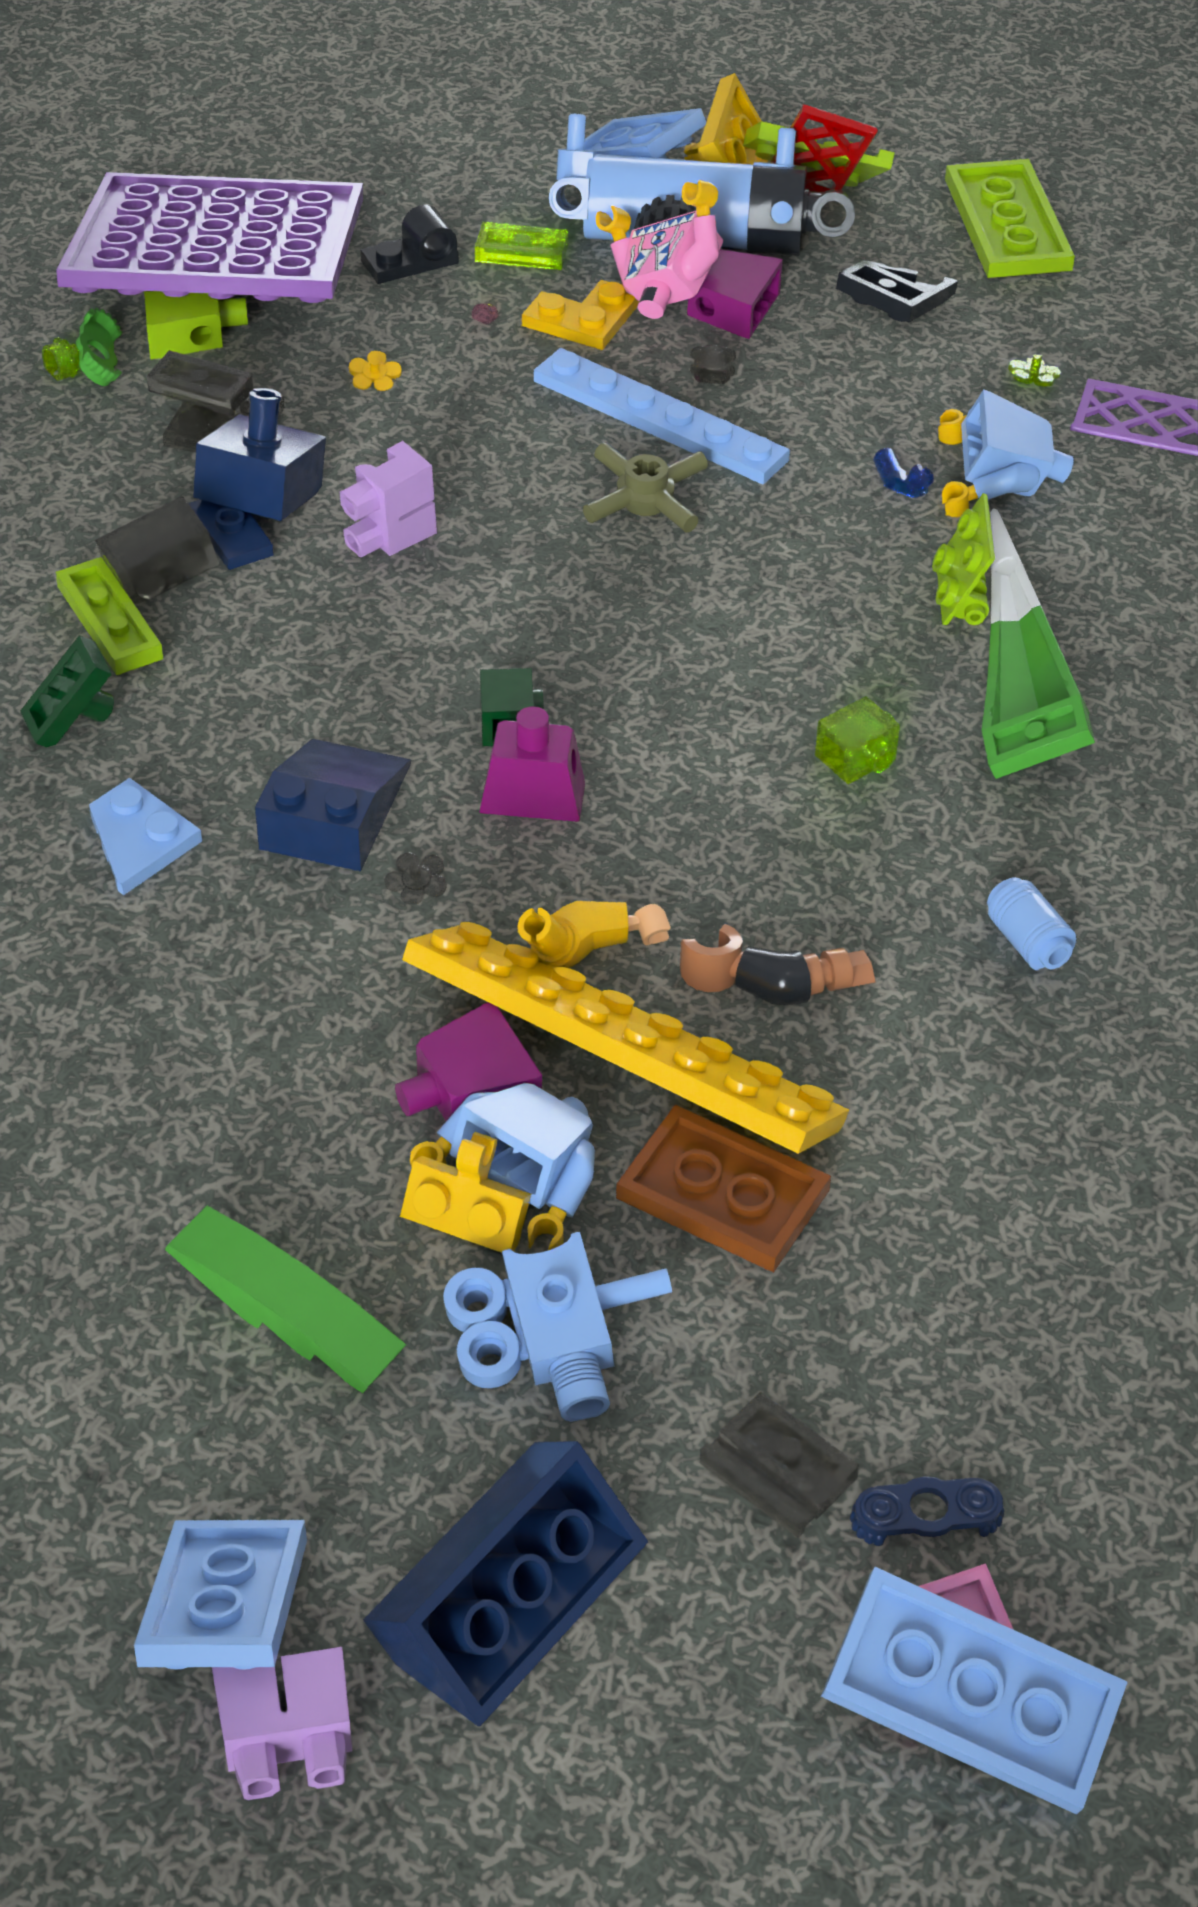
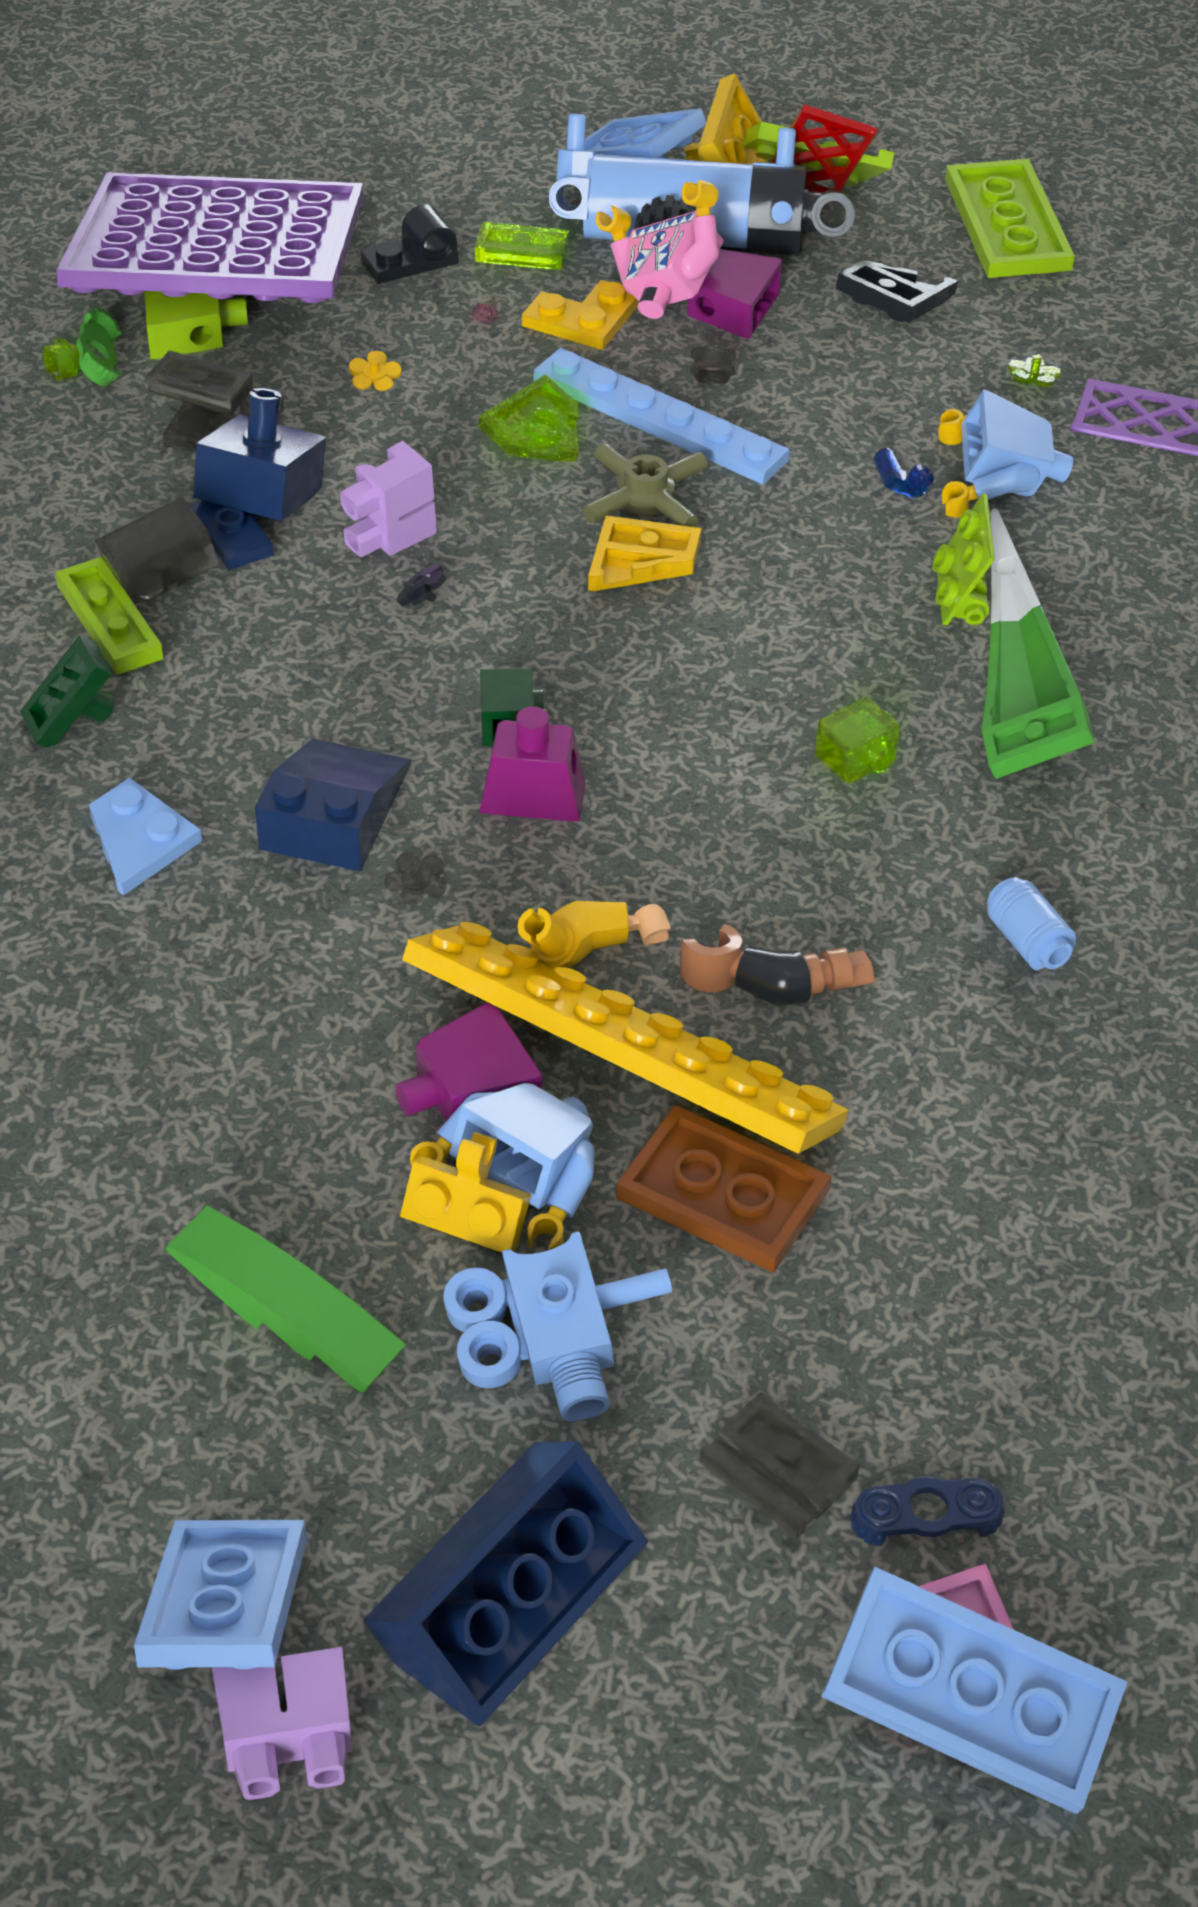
none -> black plant [396,564,446,606]
none -> clear neon green plate [477,374,579,461]
none -> yellow wing [588,515,702,591]

